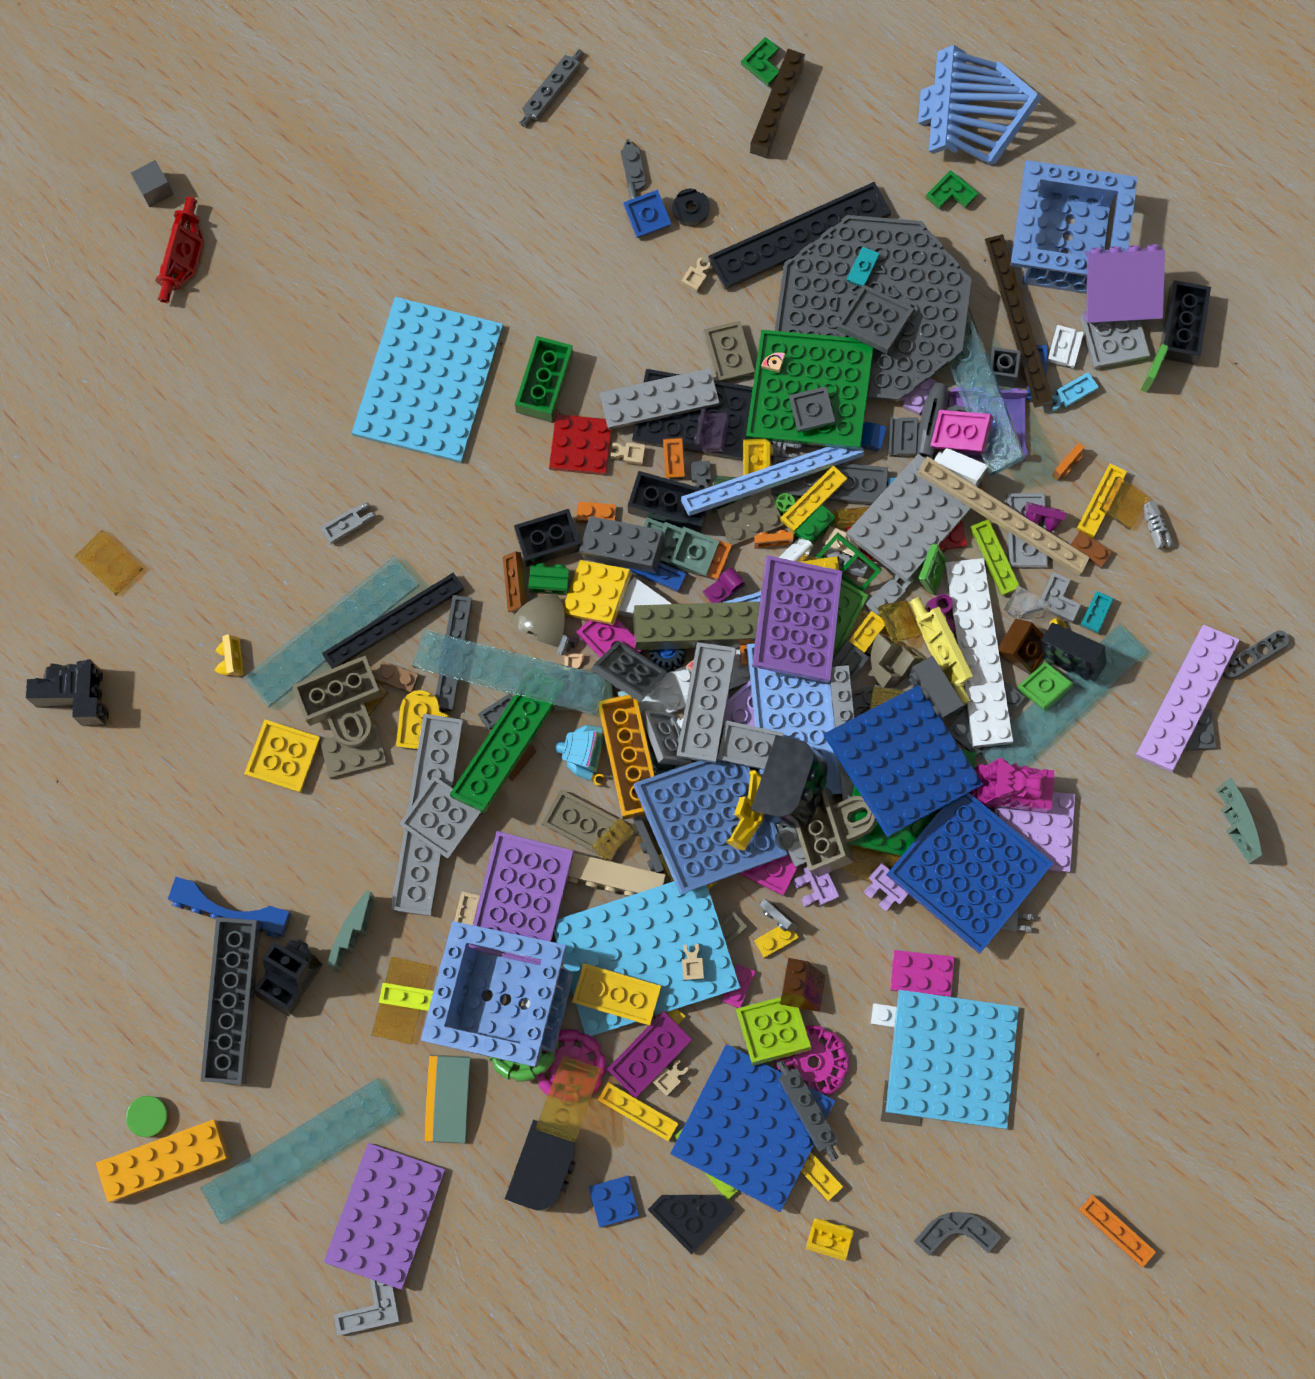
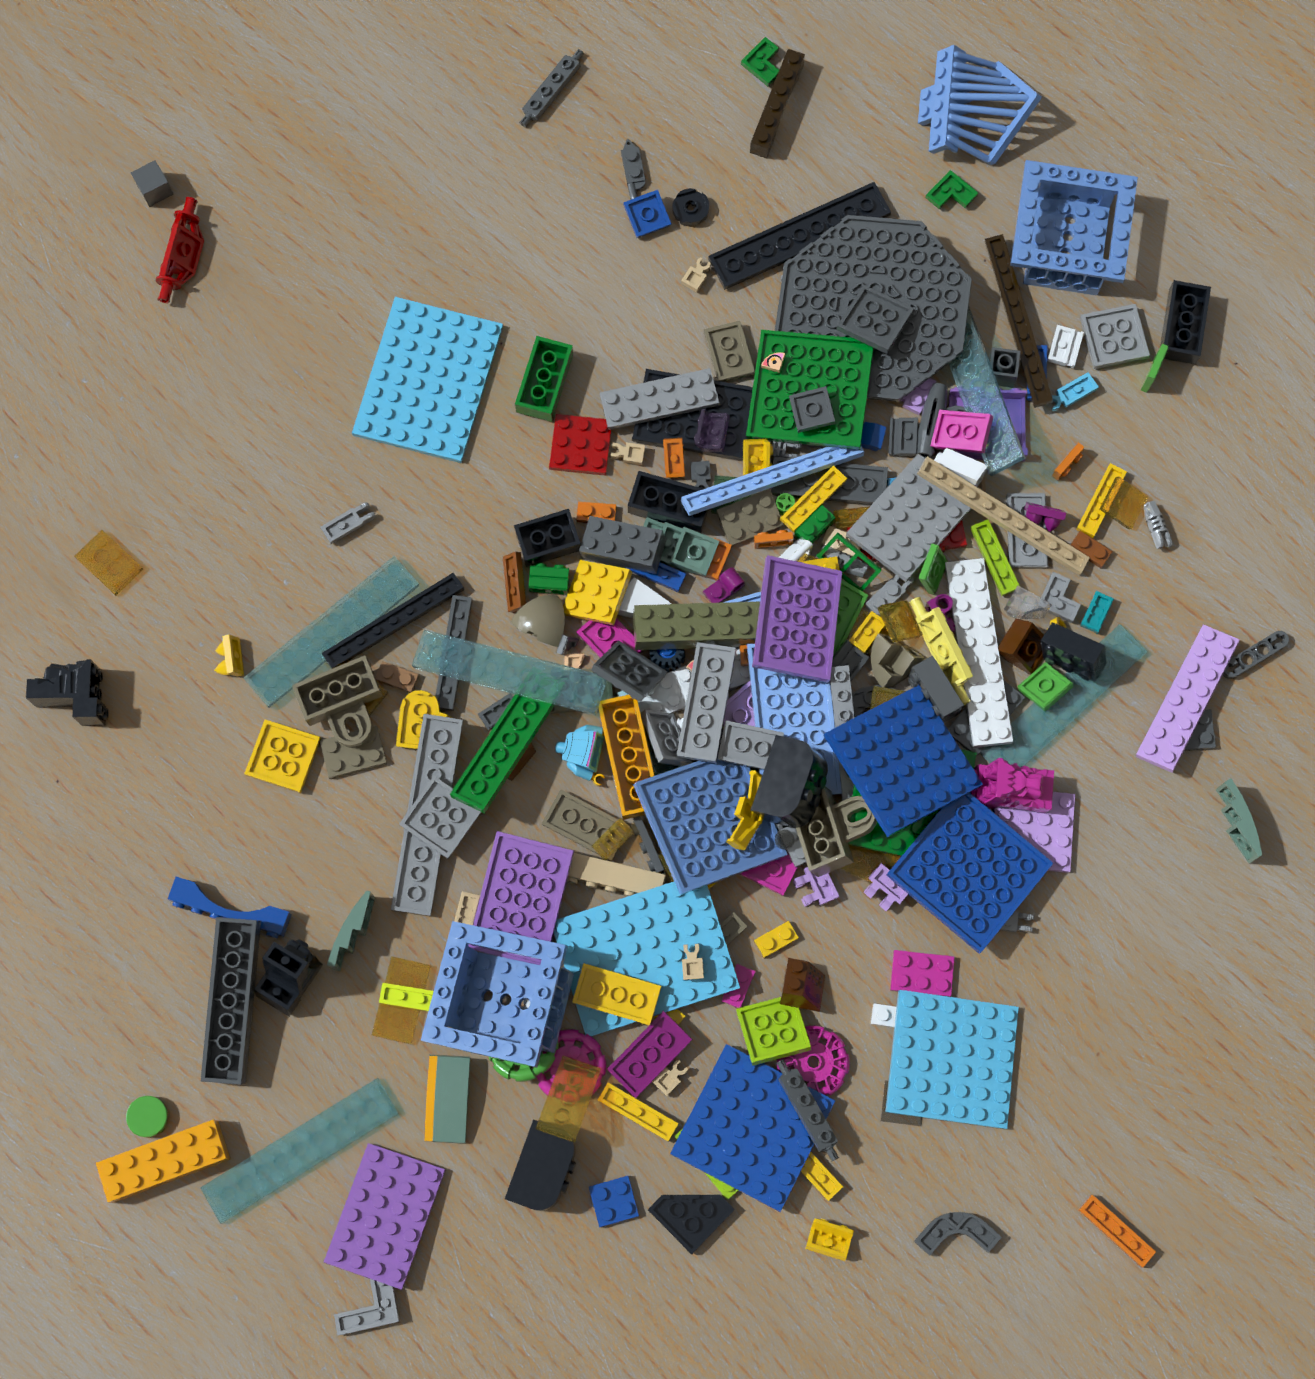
plate [759,899,799,932] -> none
teal plate [847,246,880,287] -> none
medium lavender panel [1084,244,1165,323] -> none

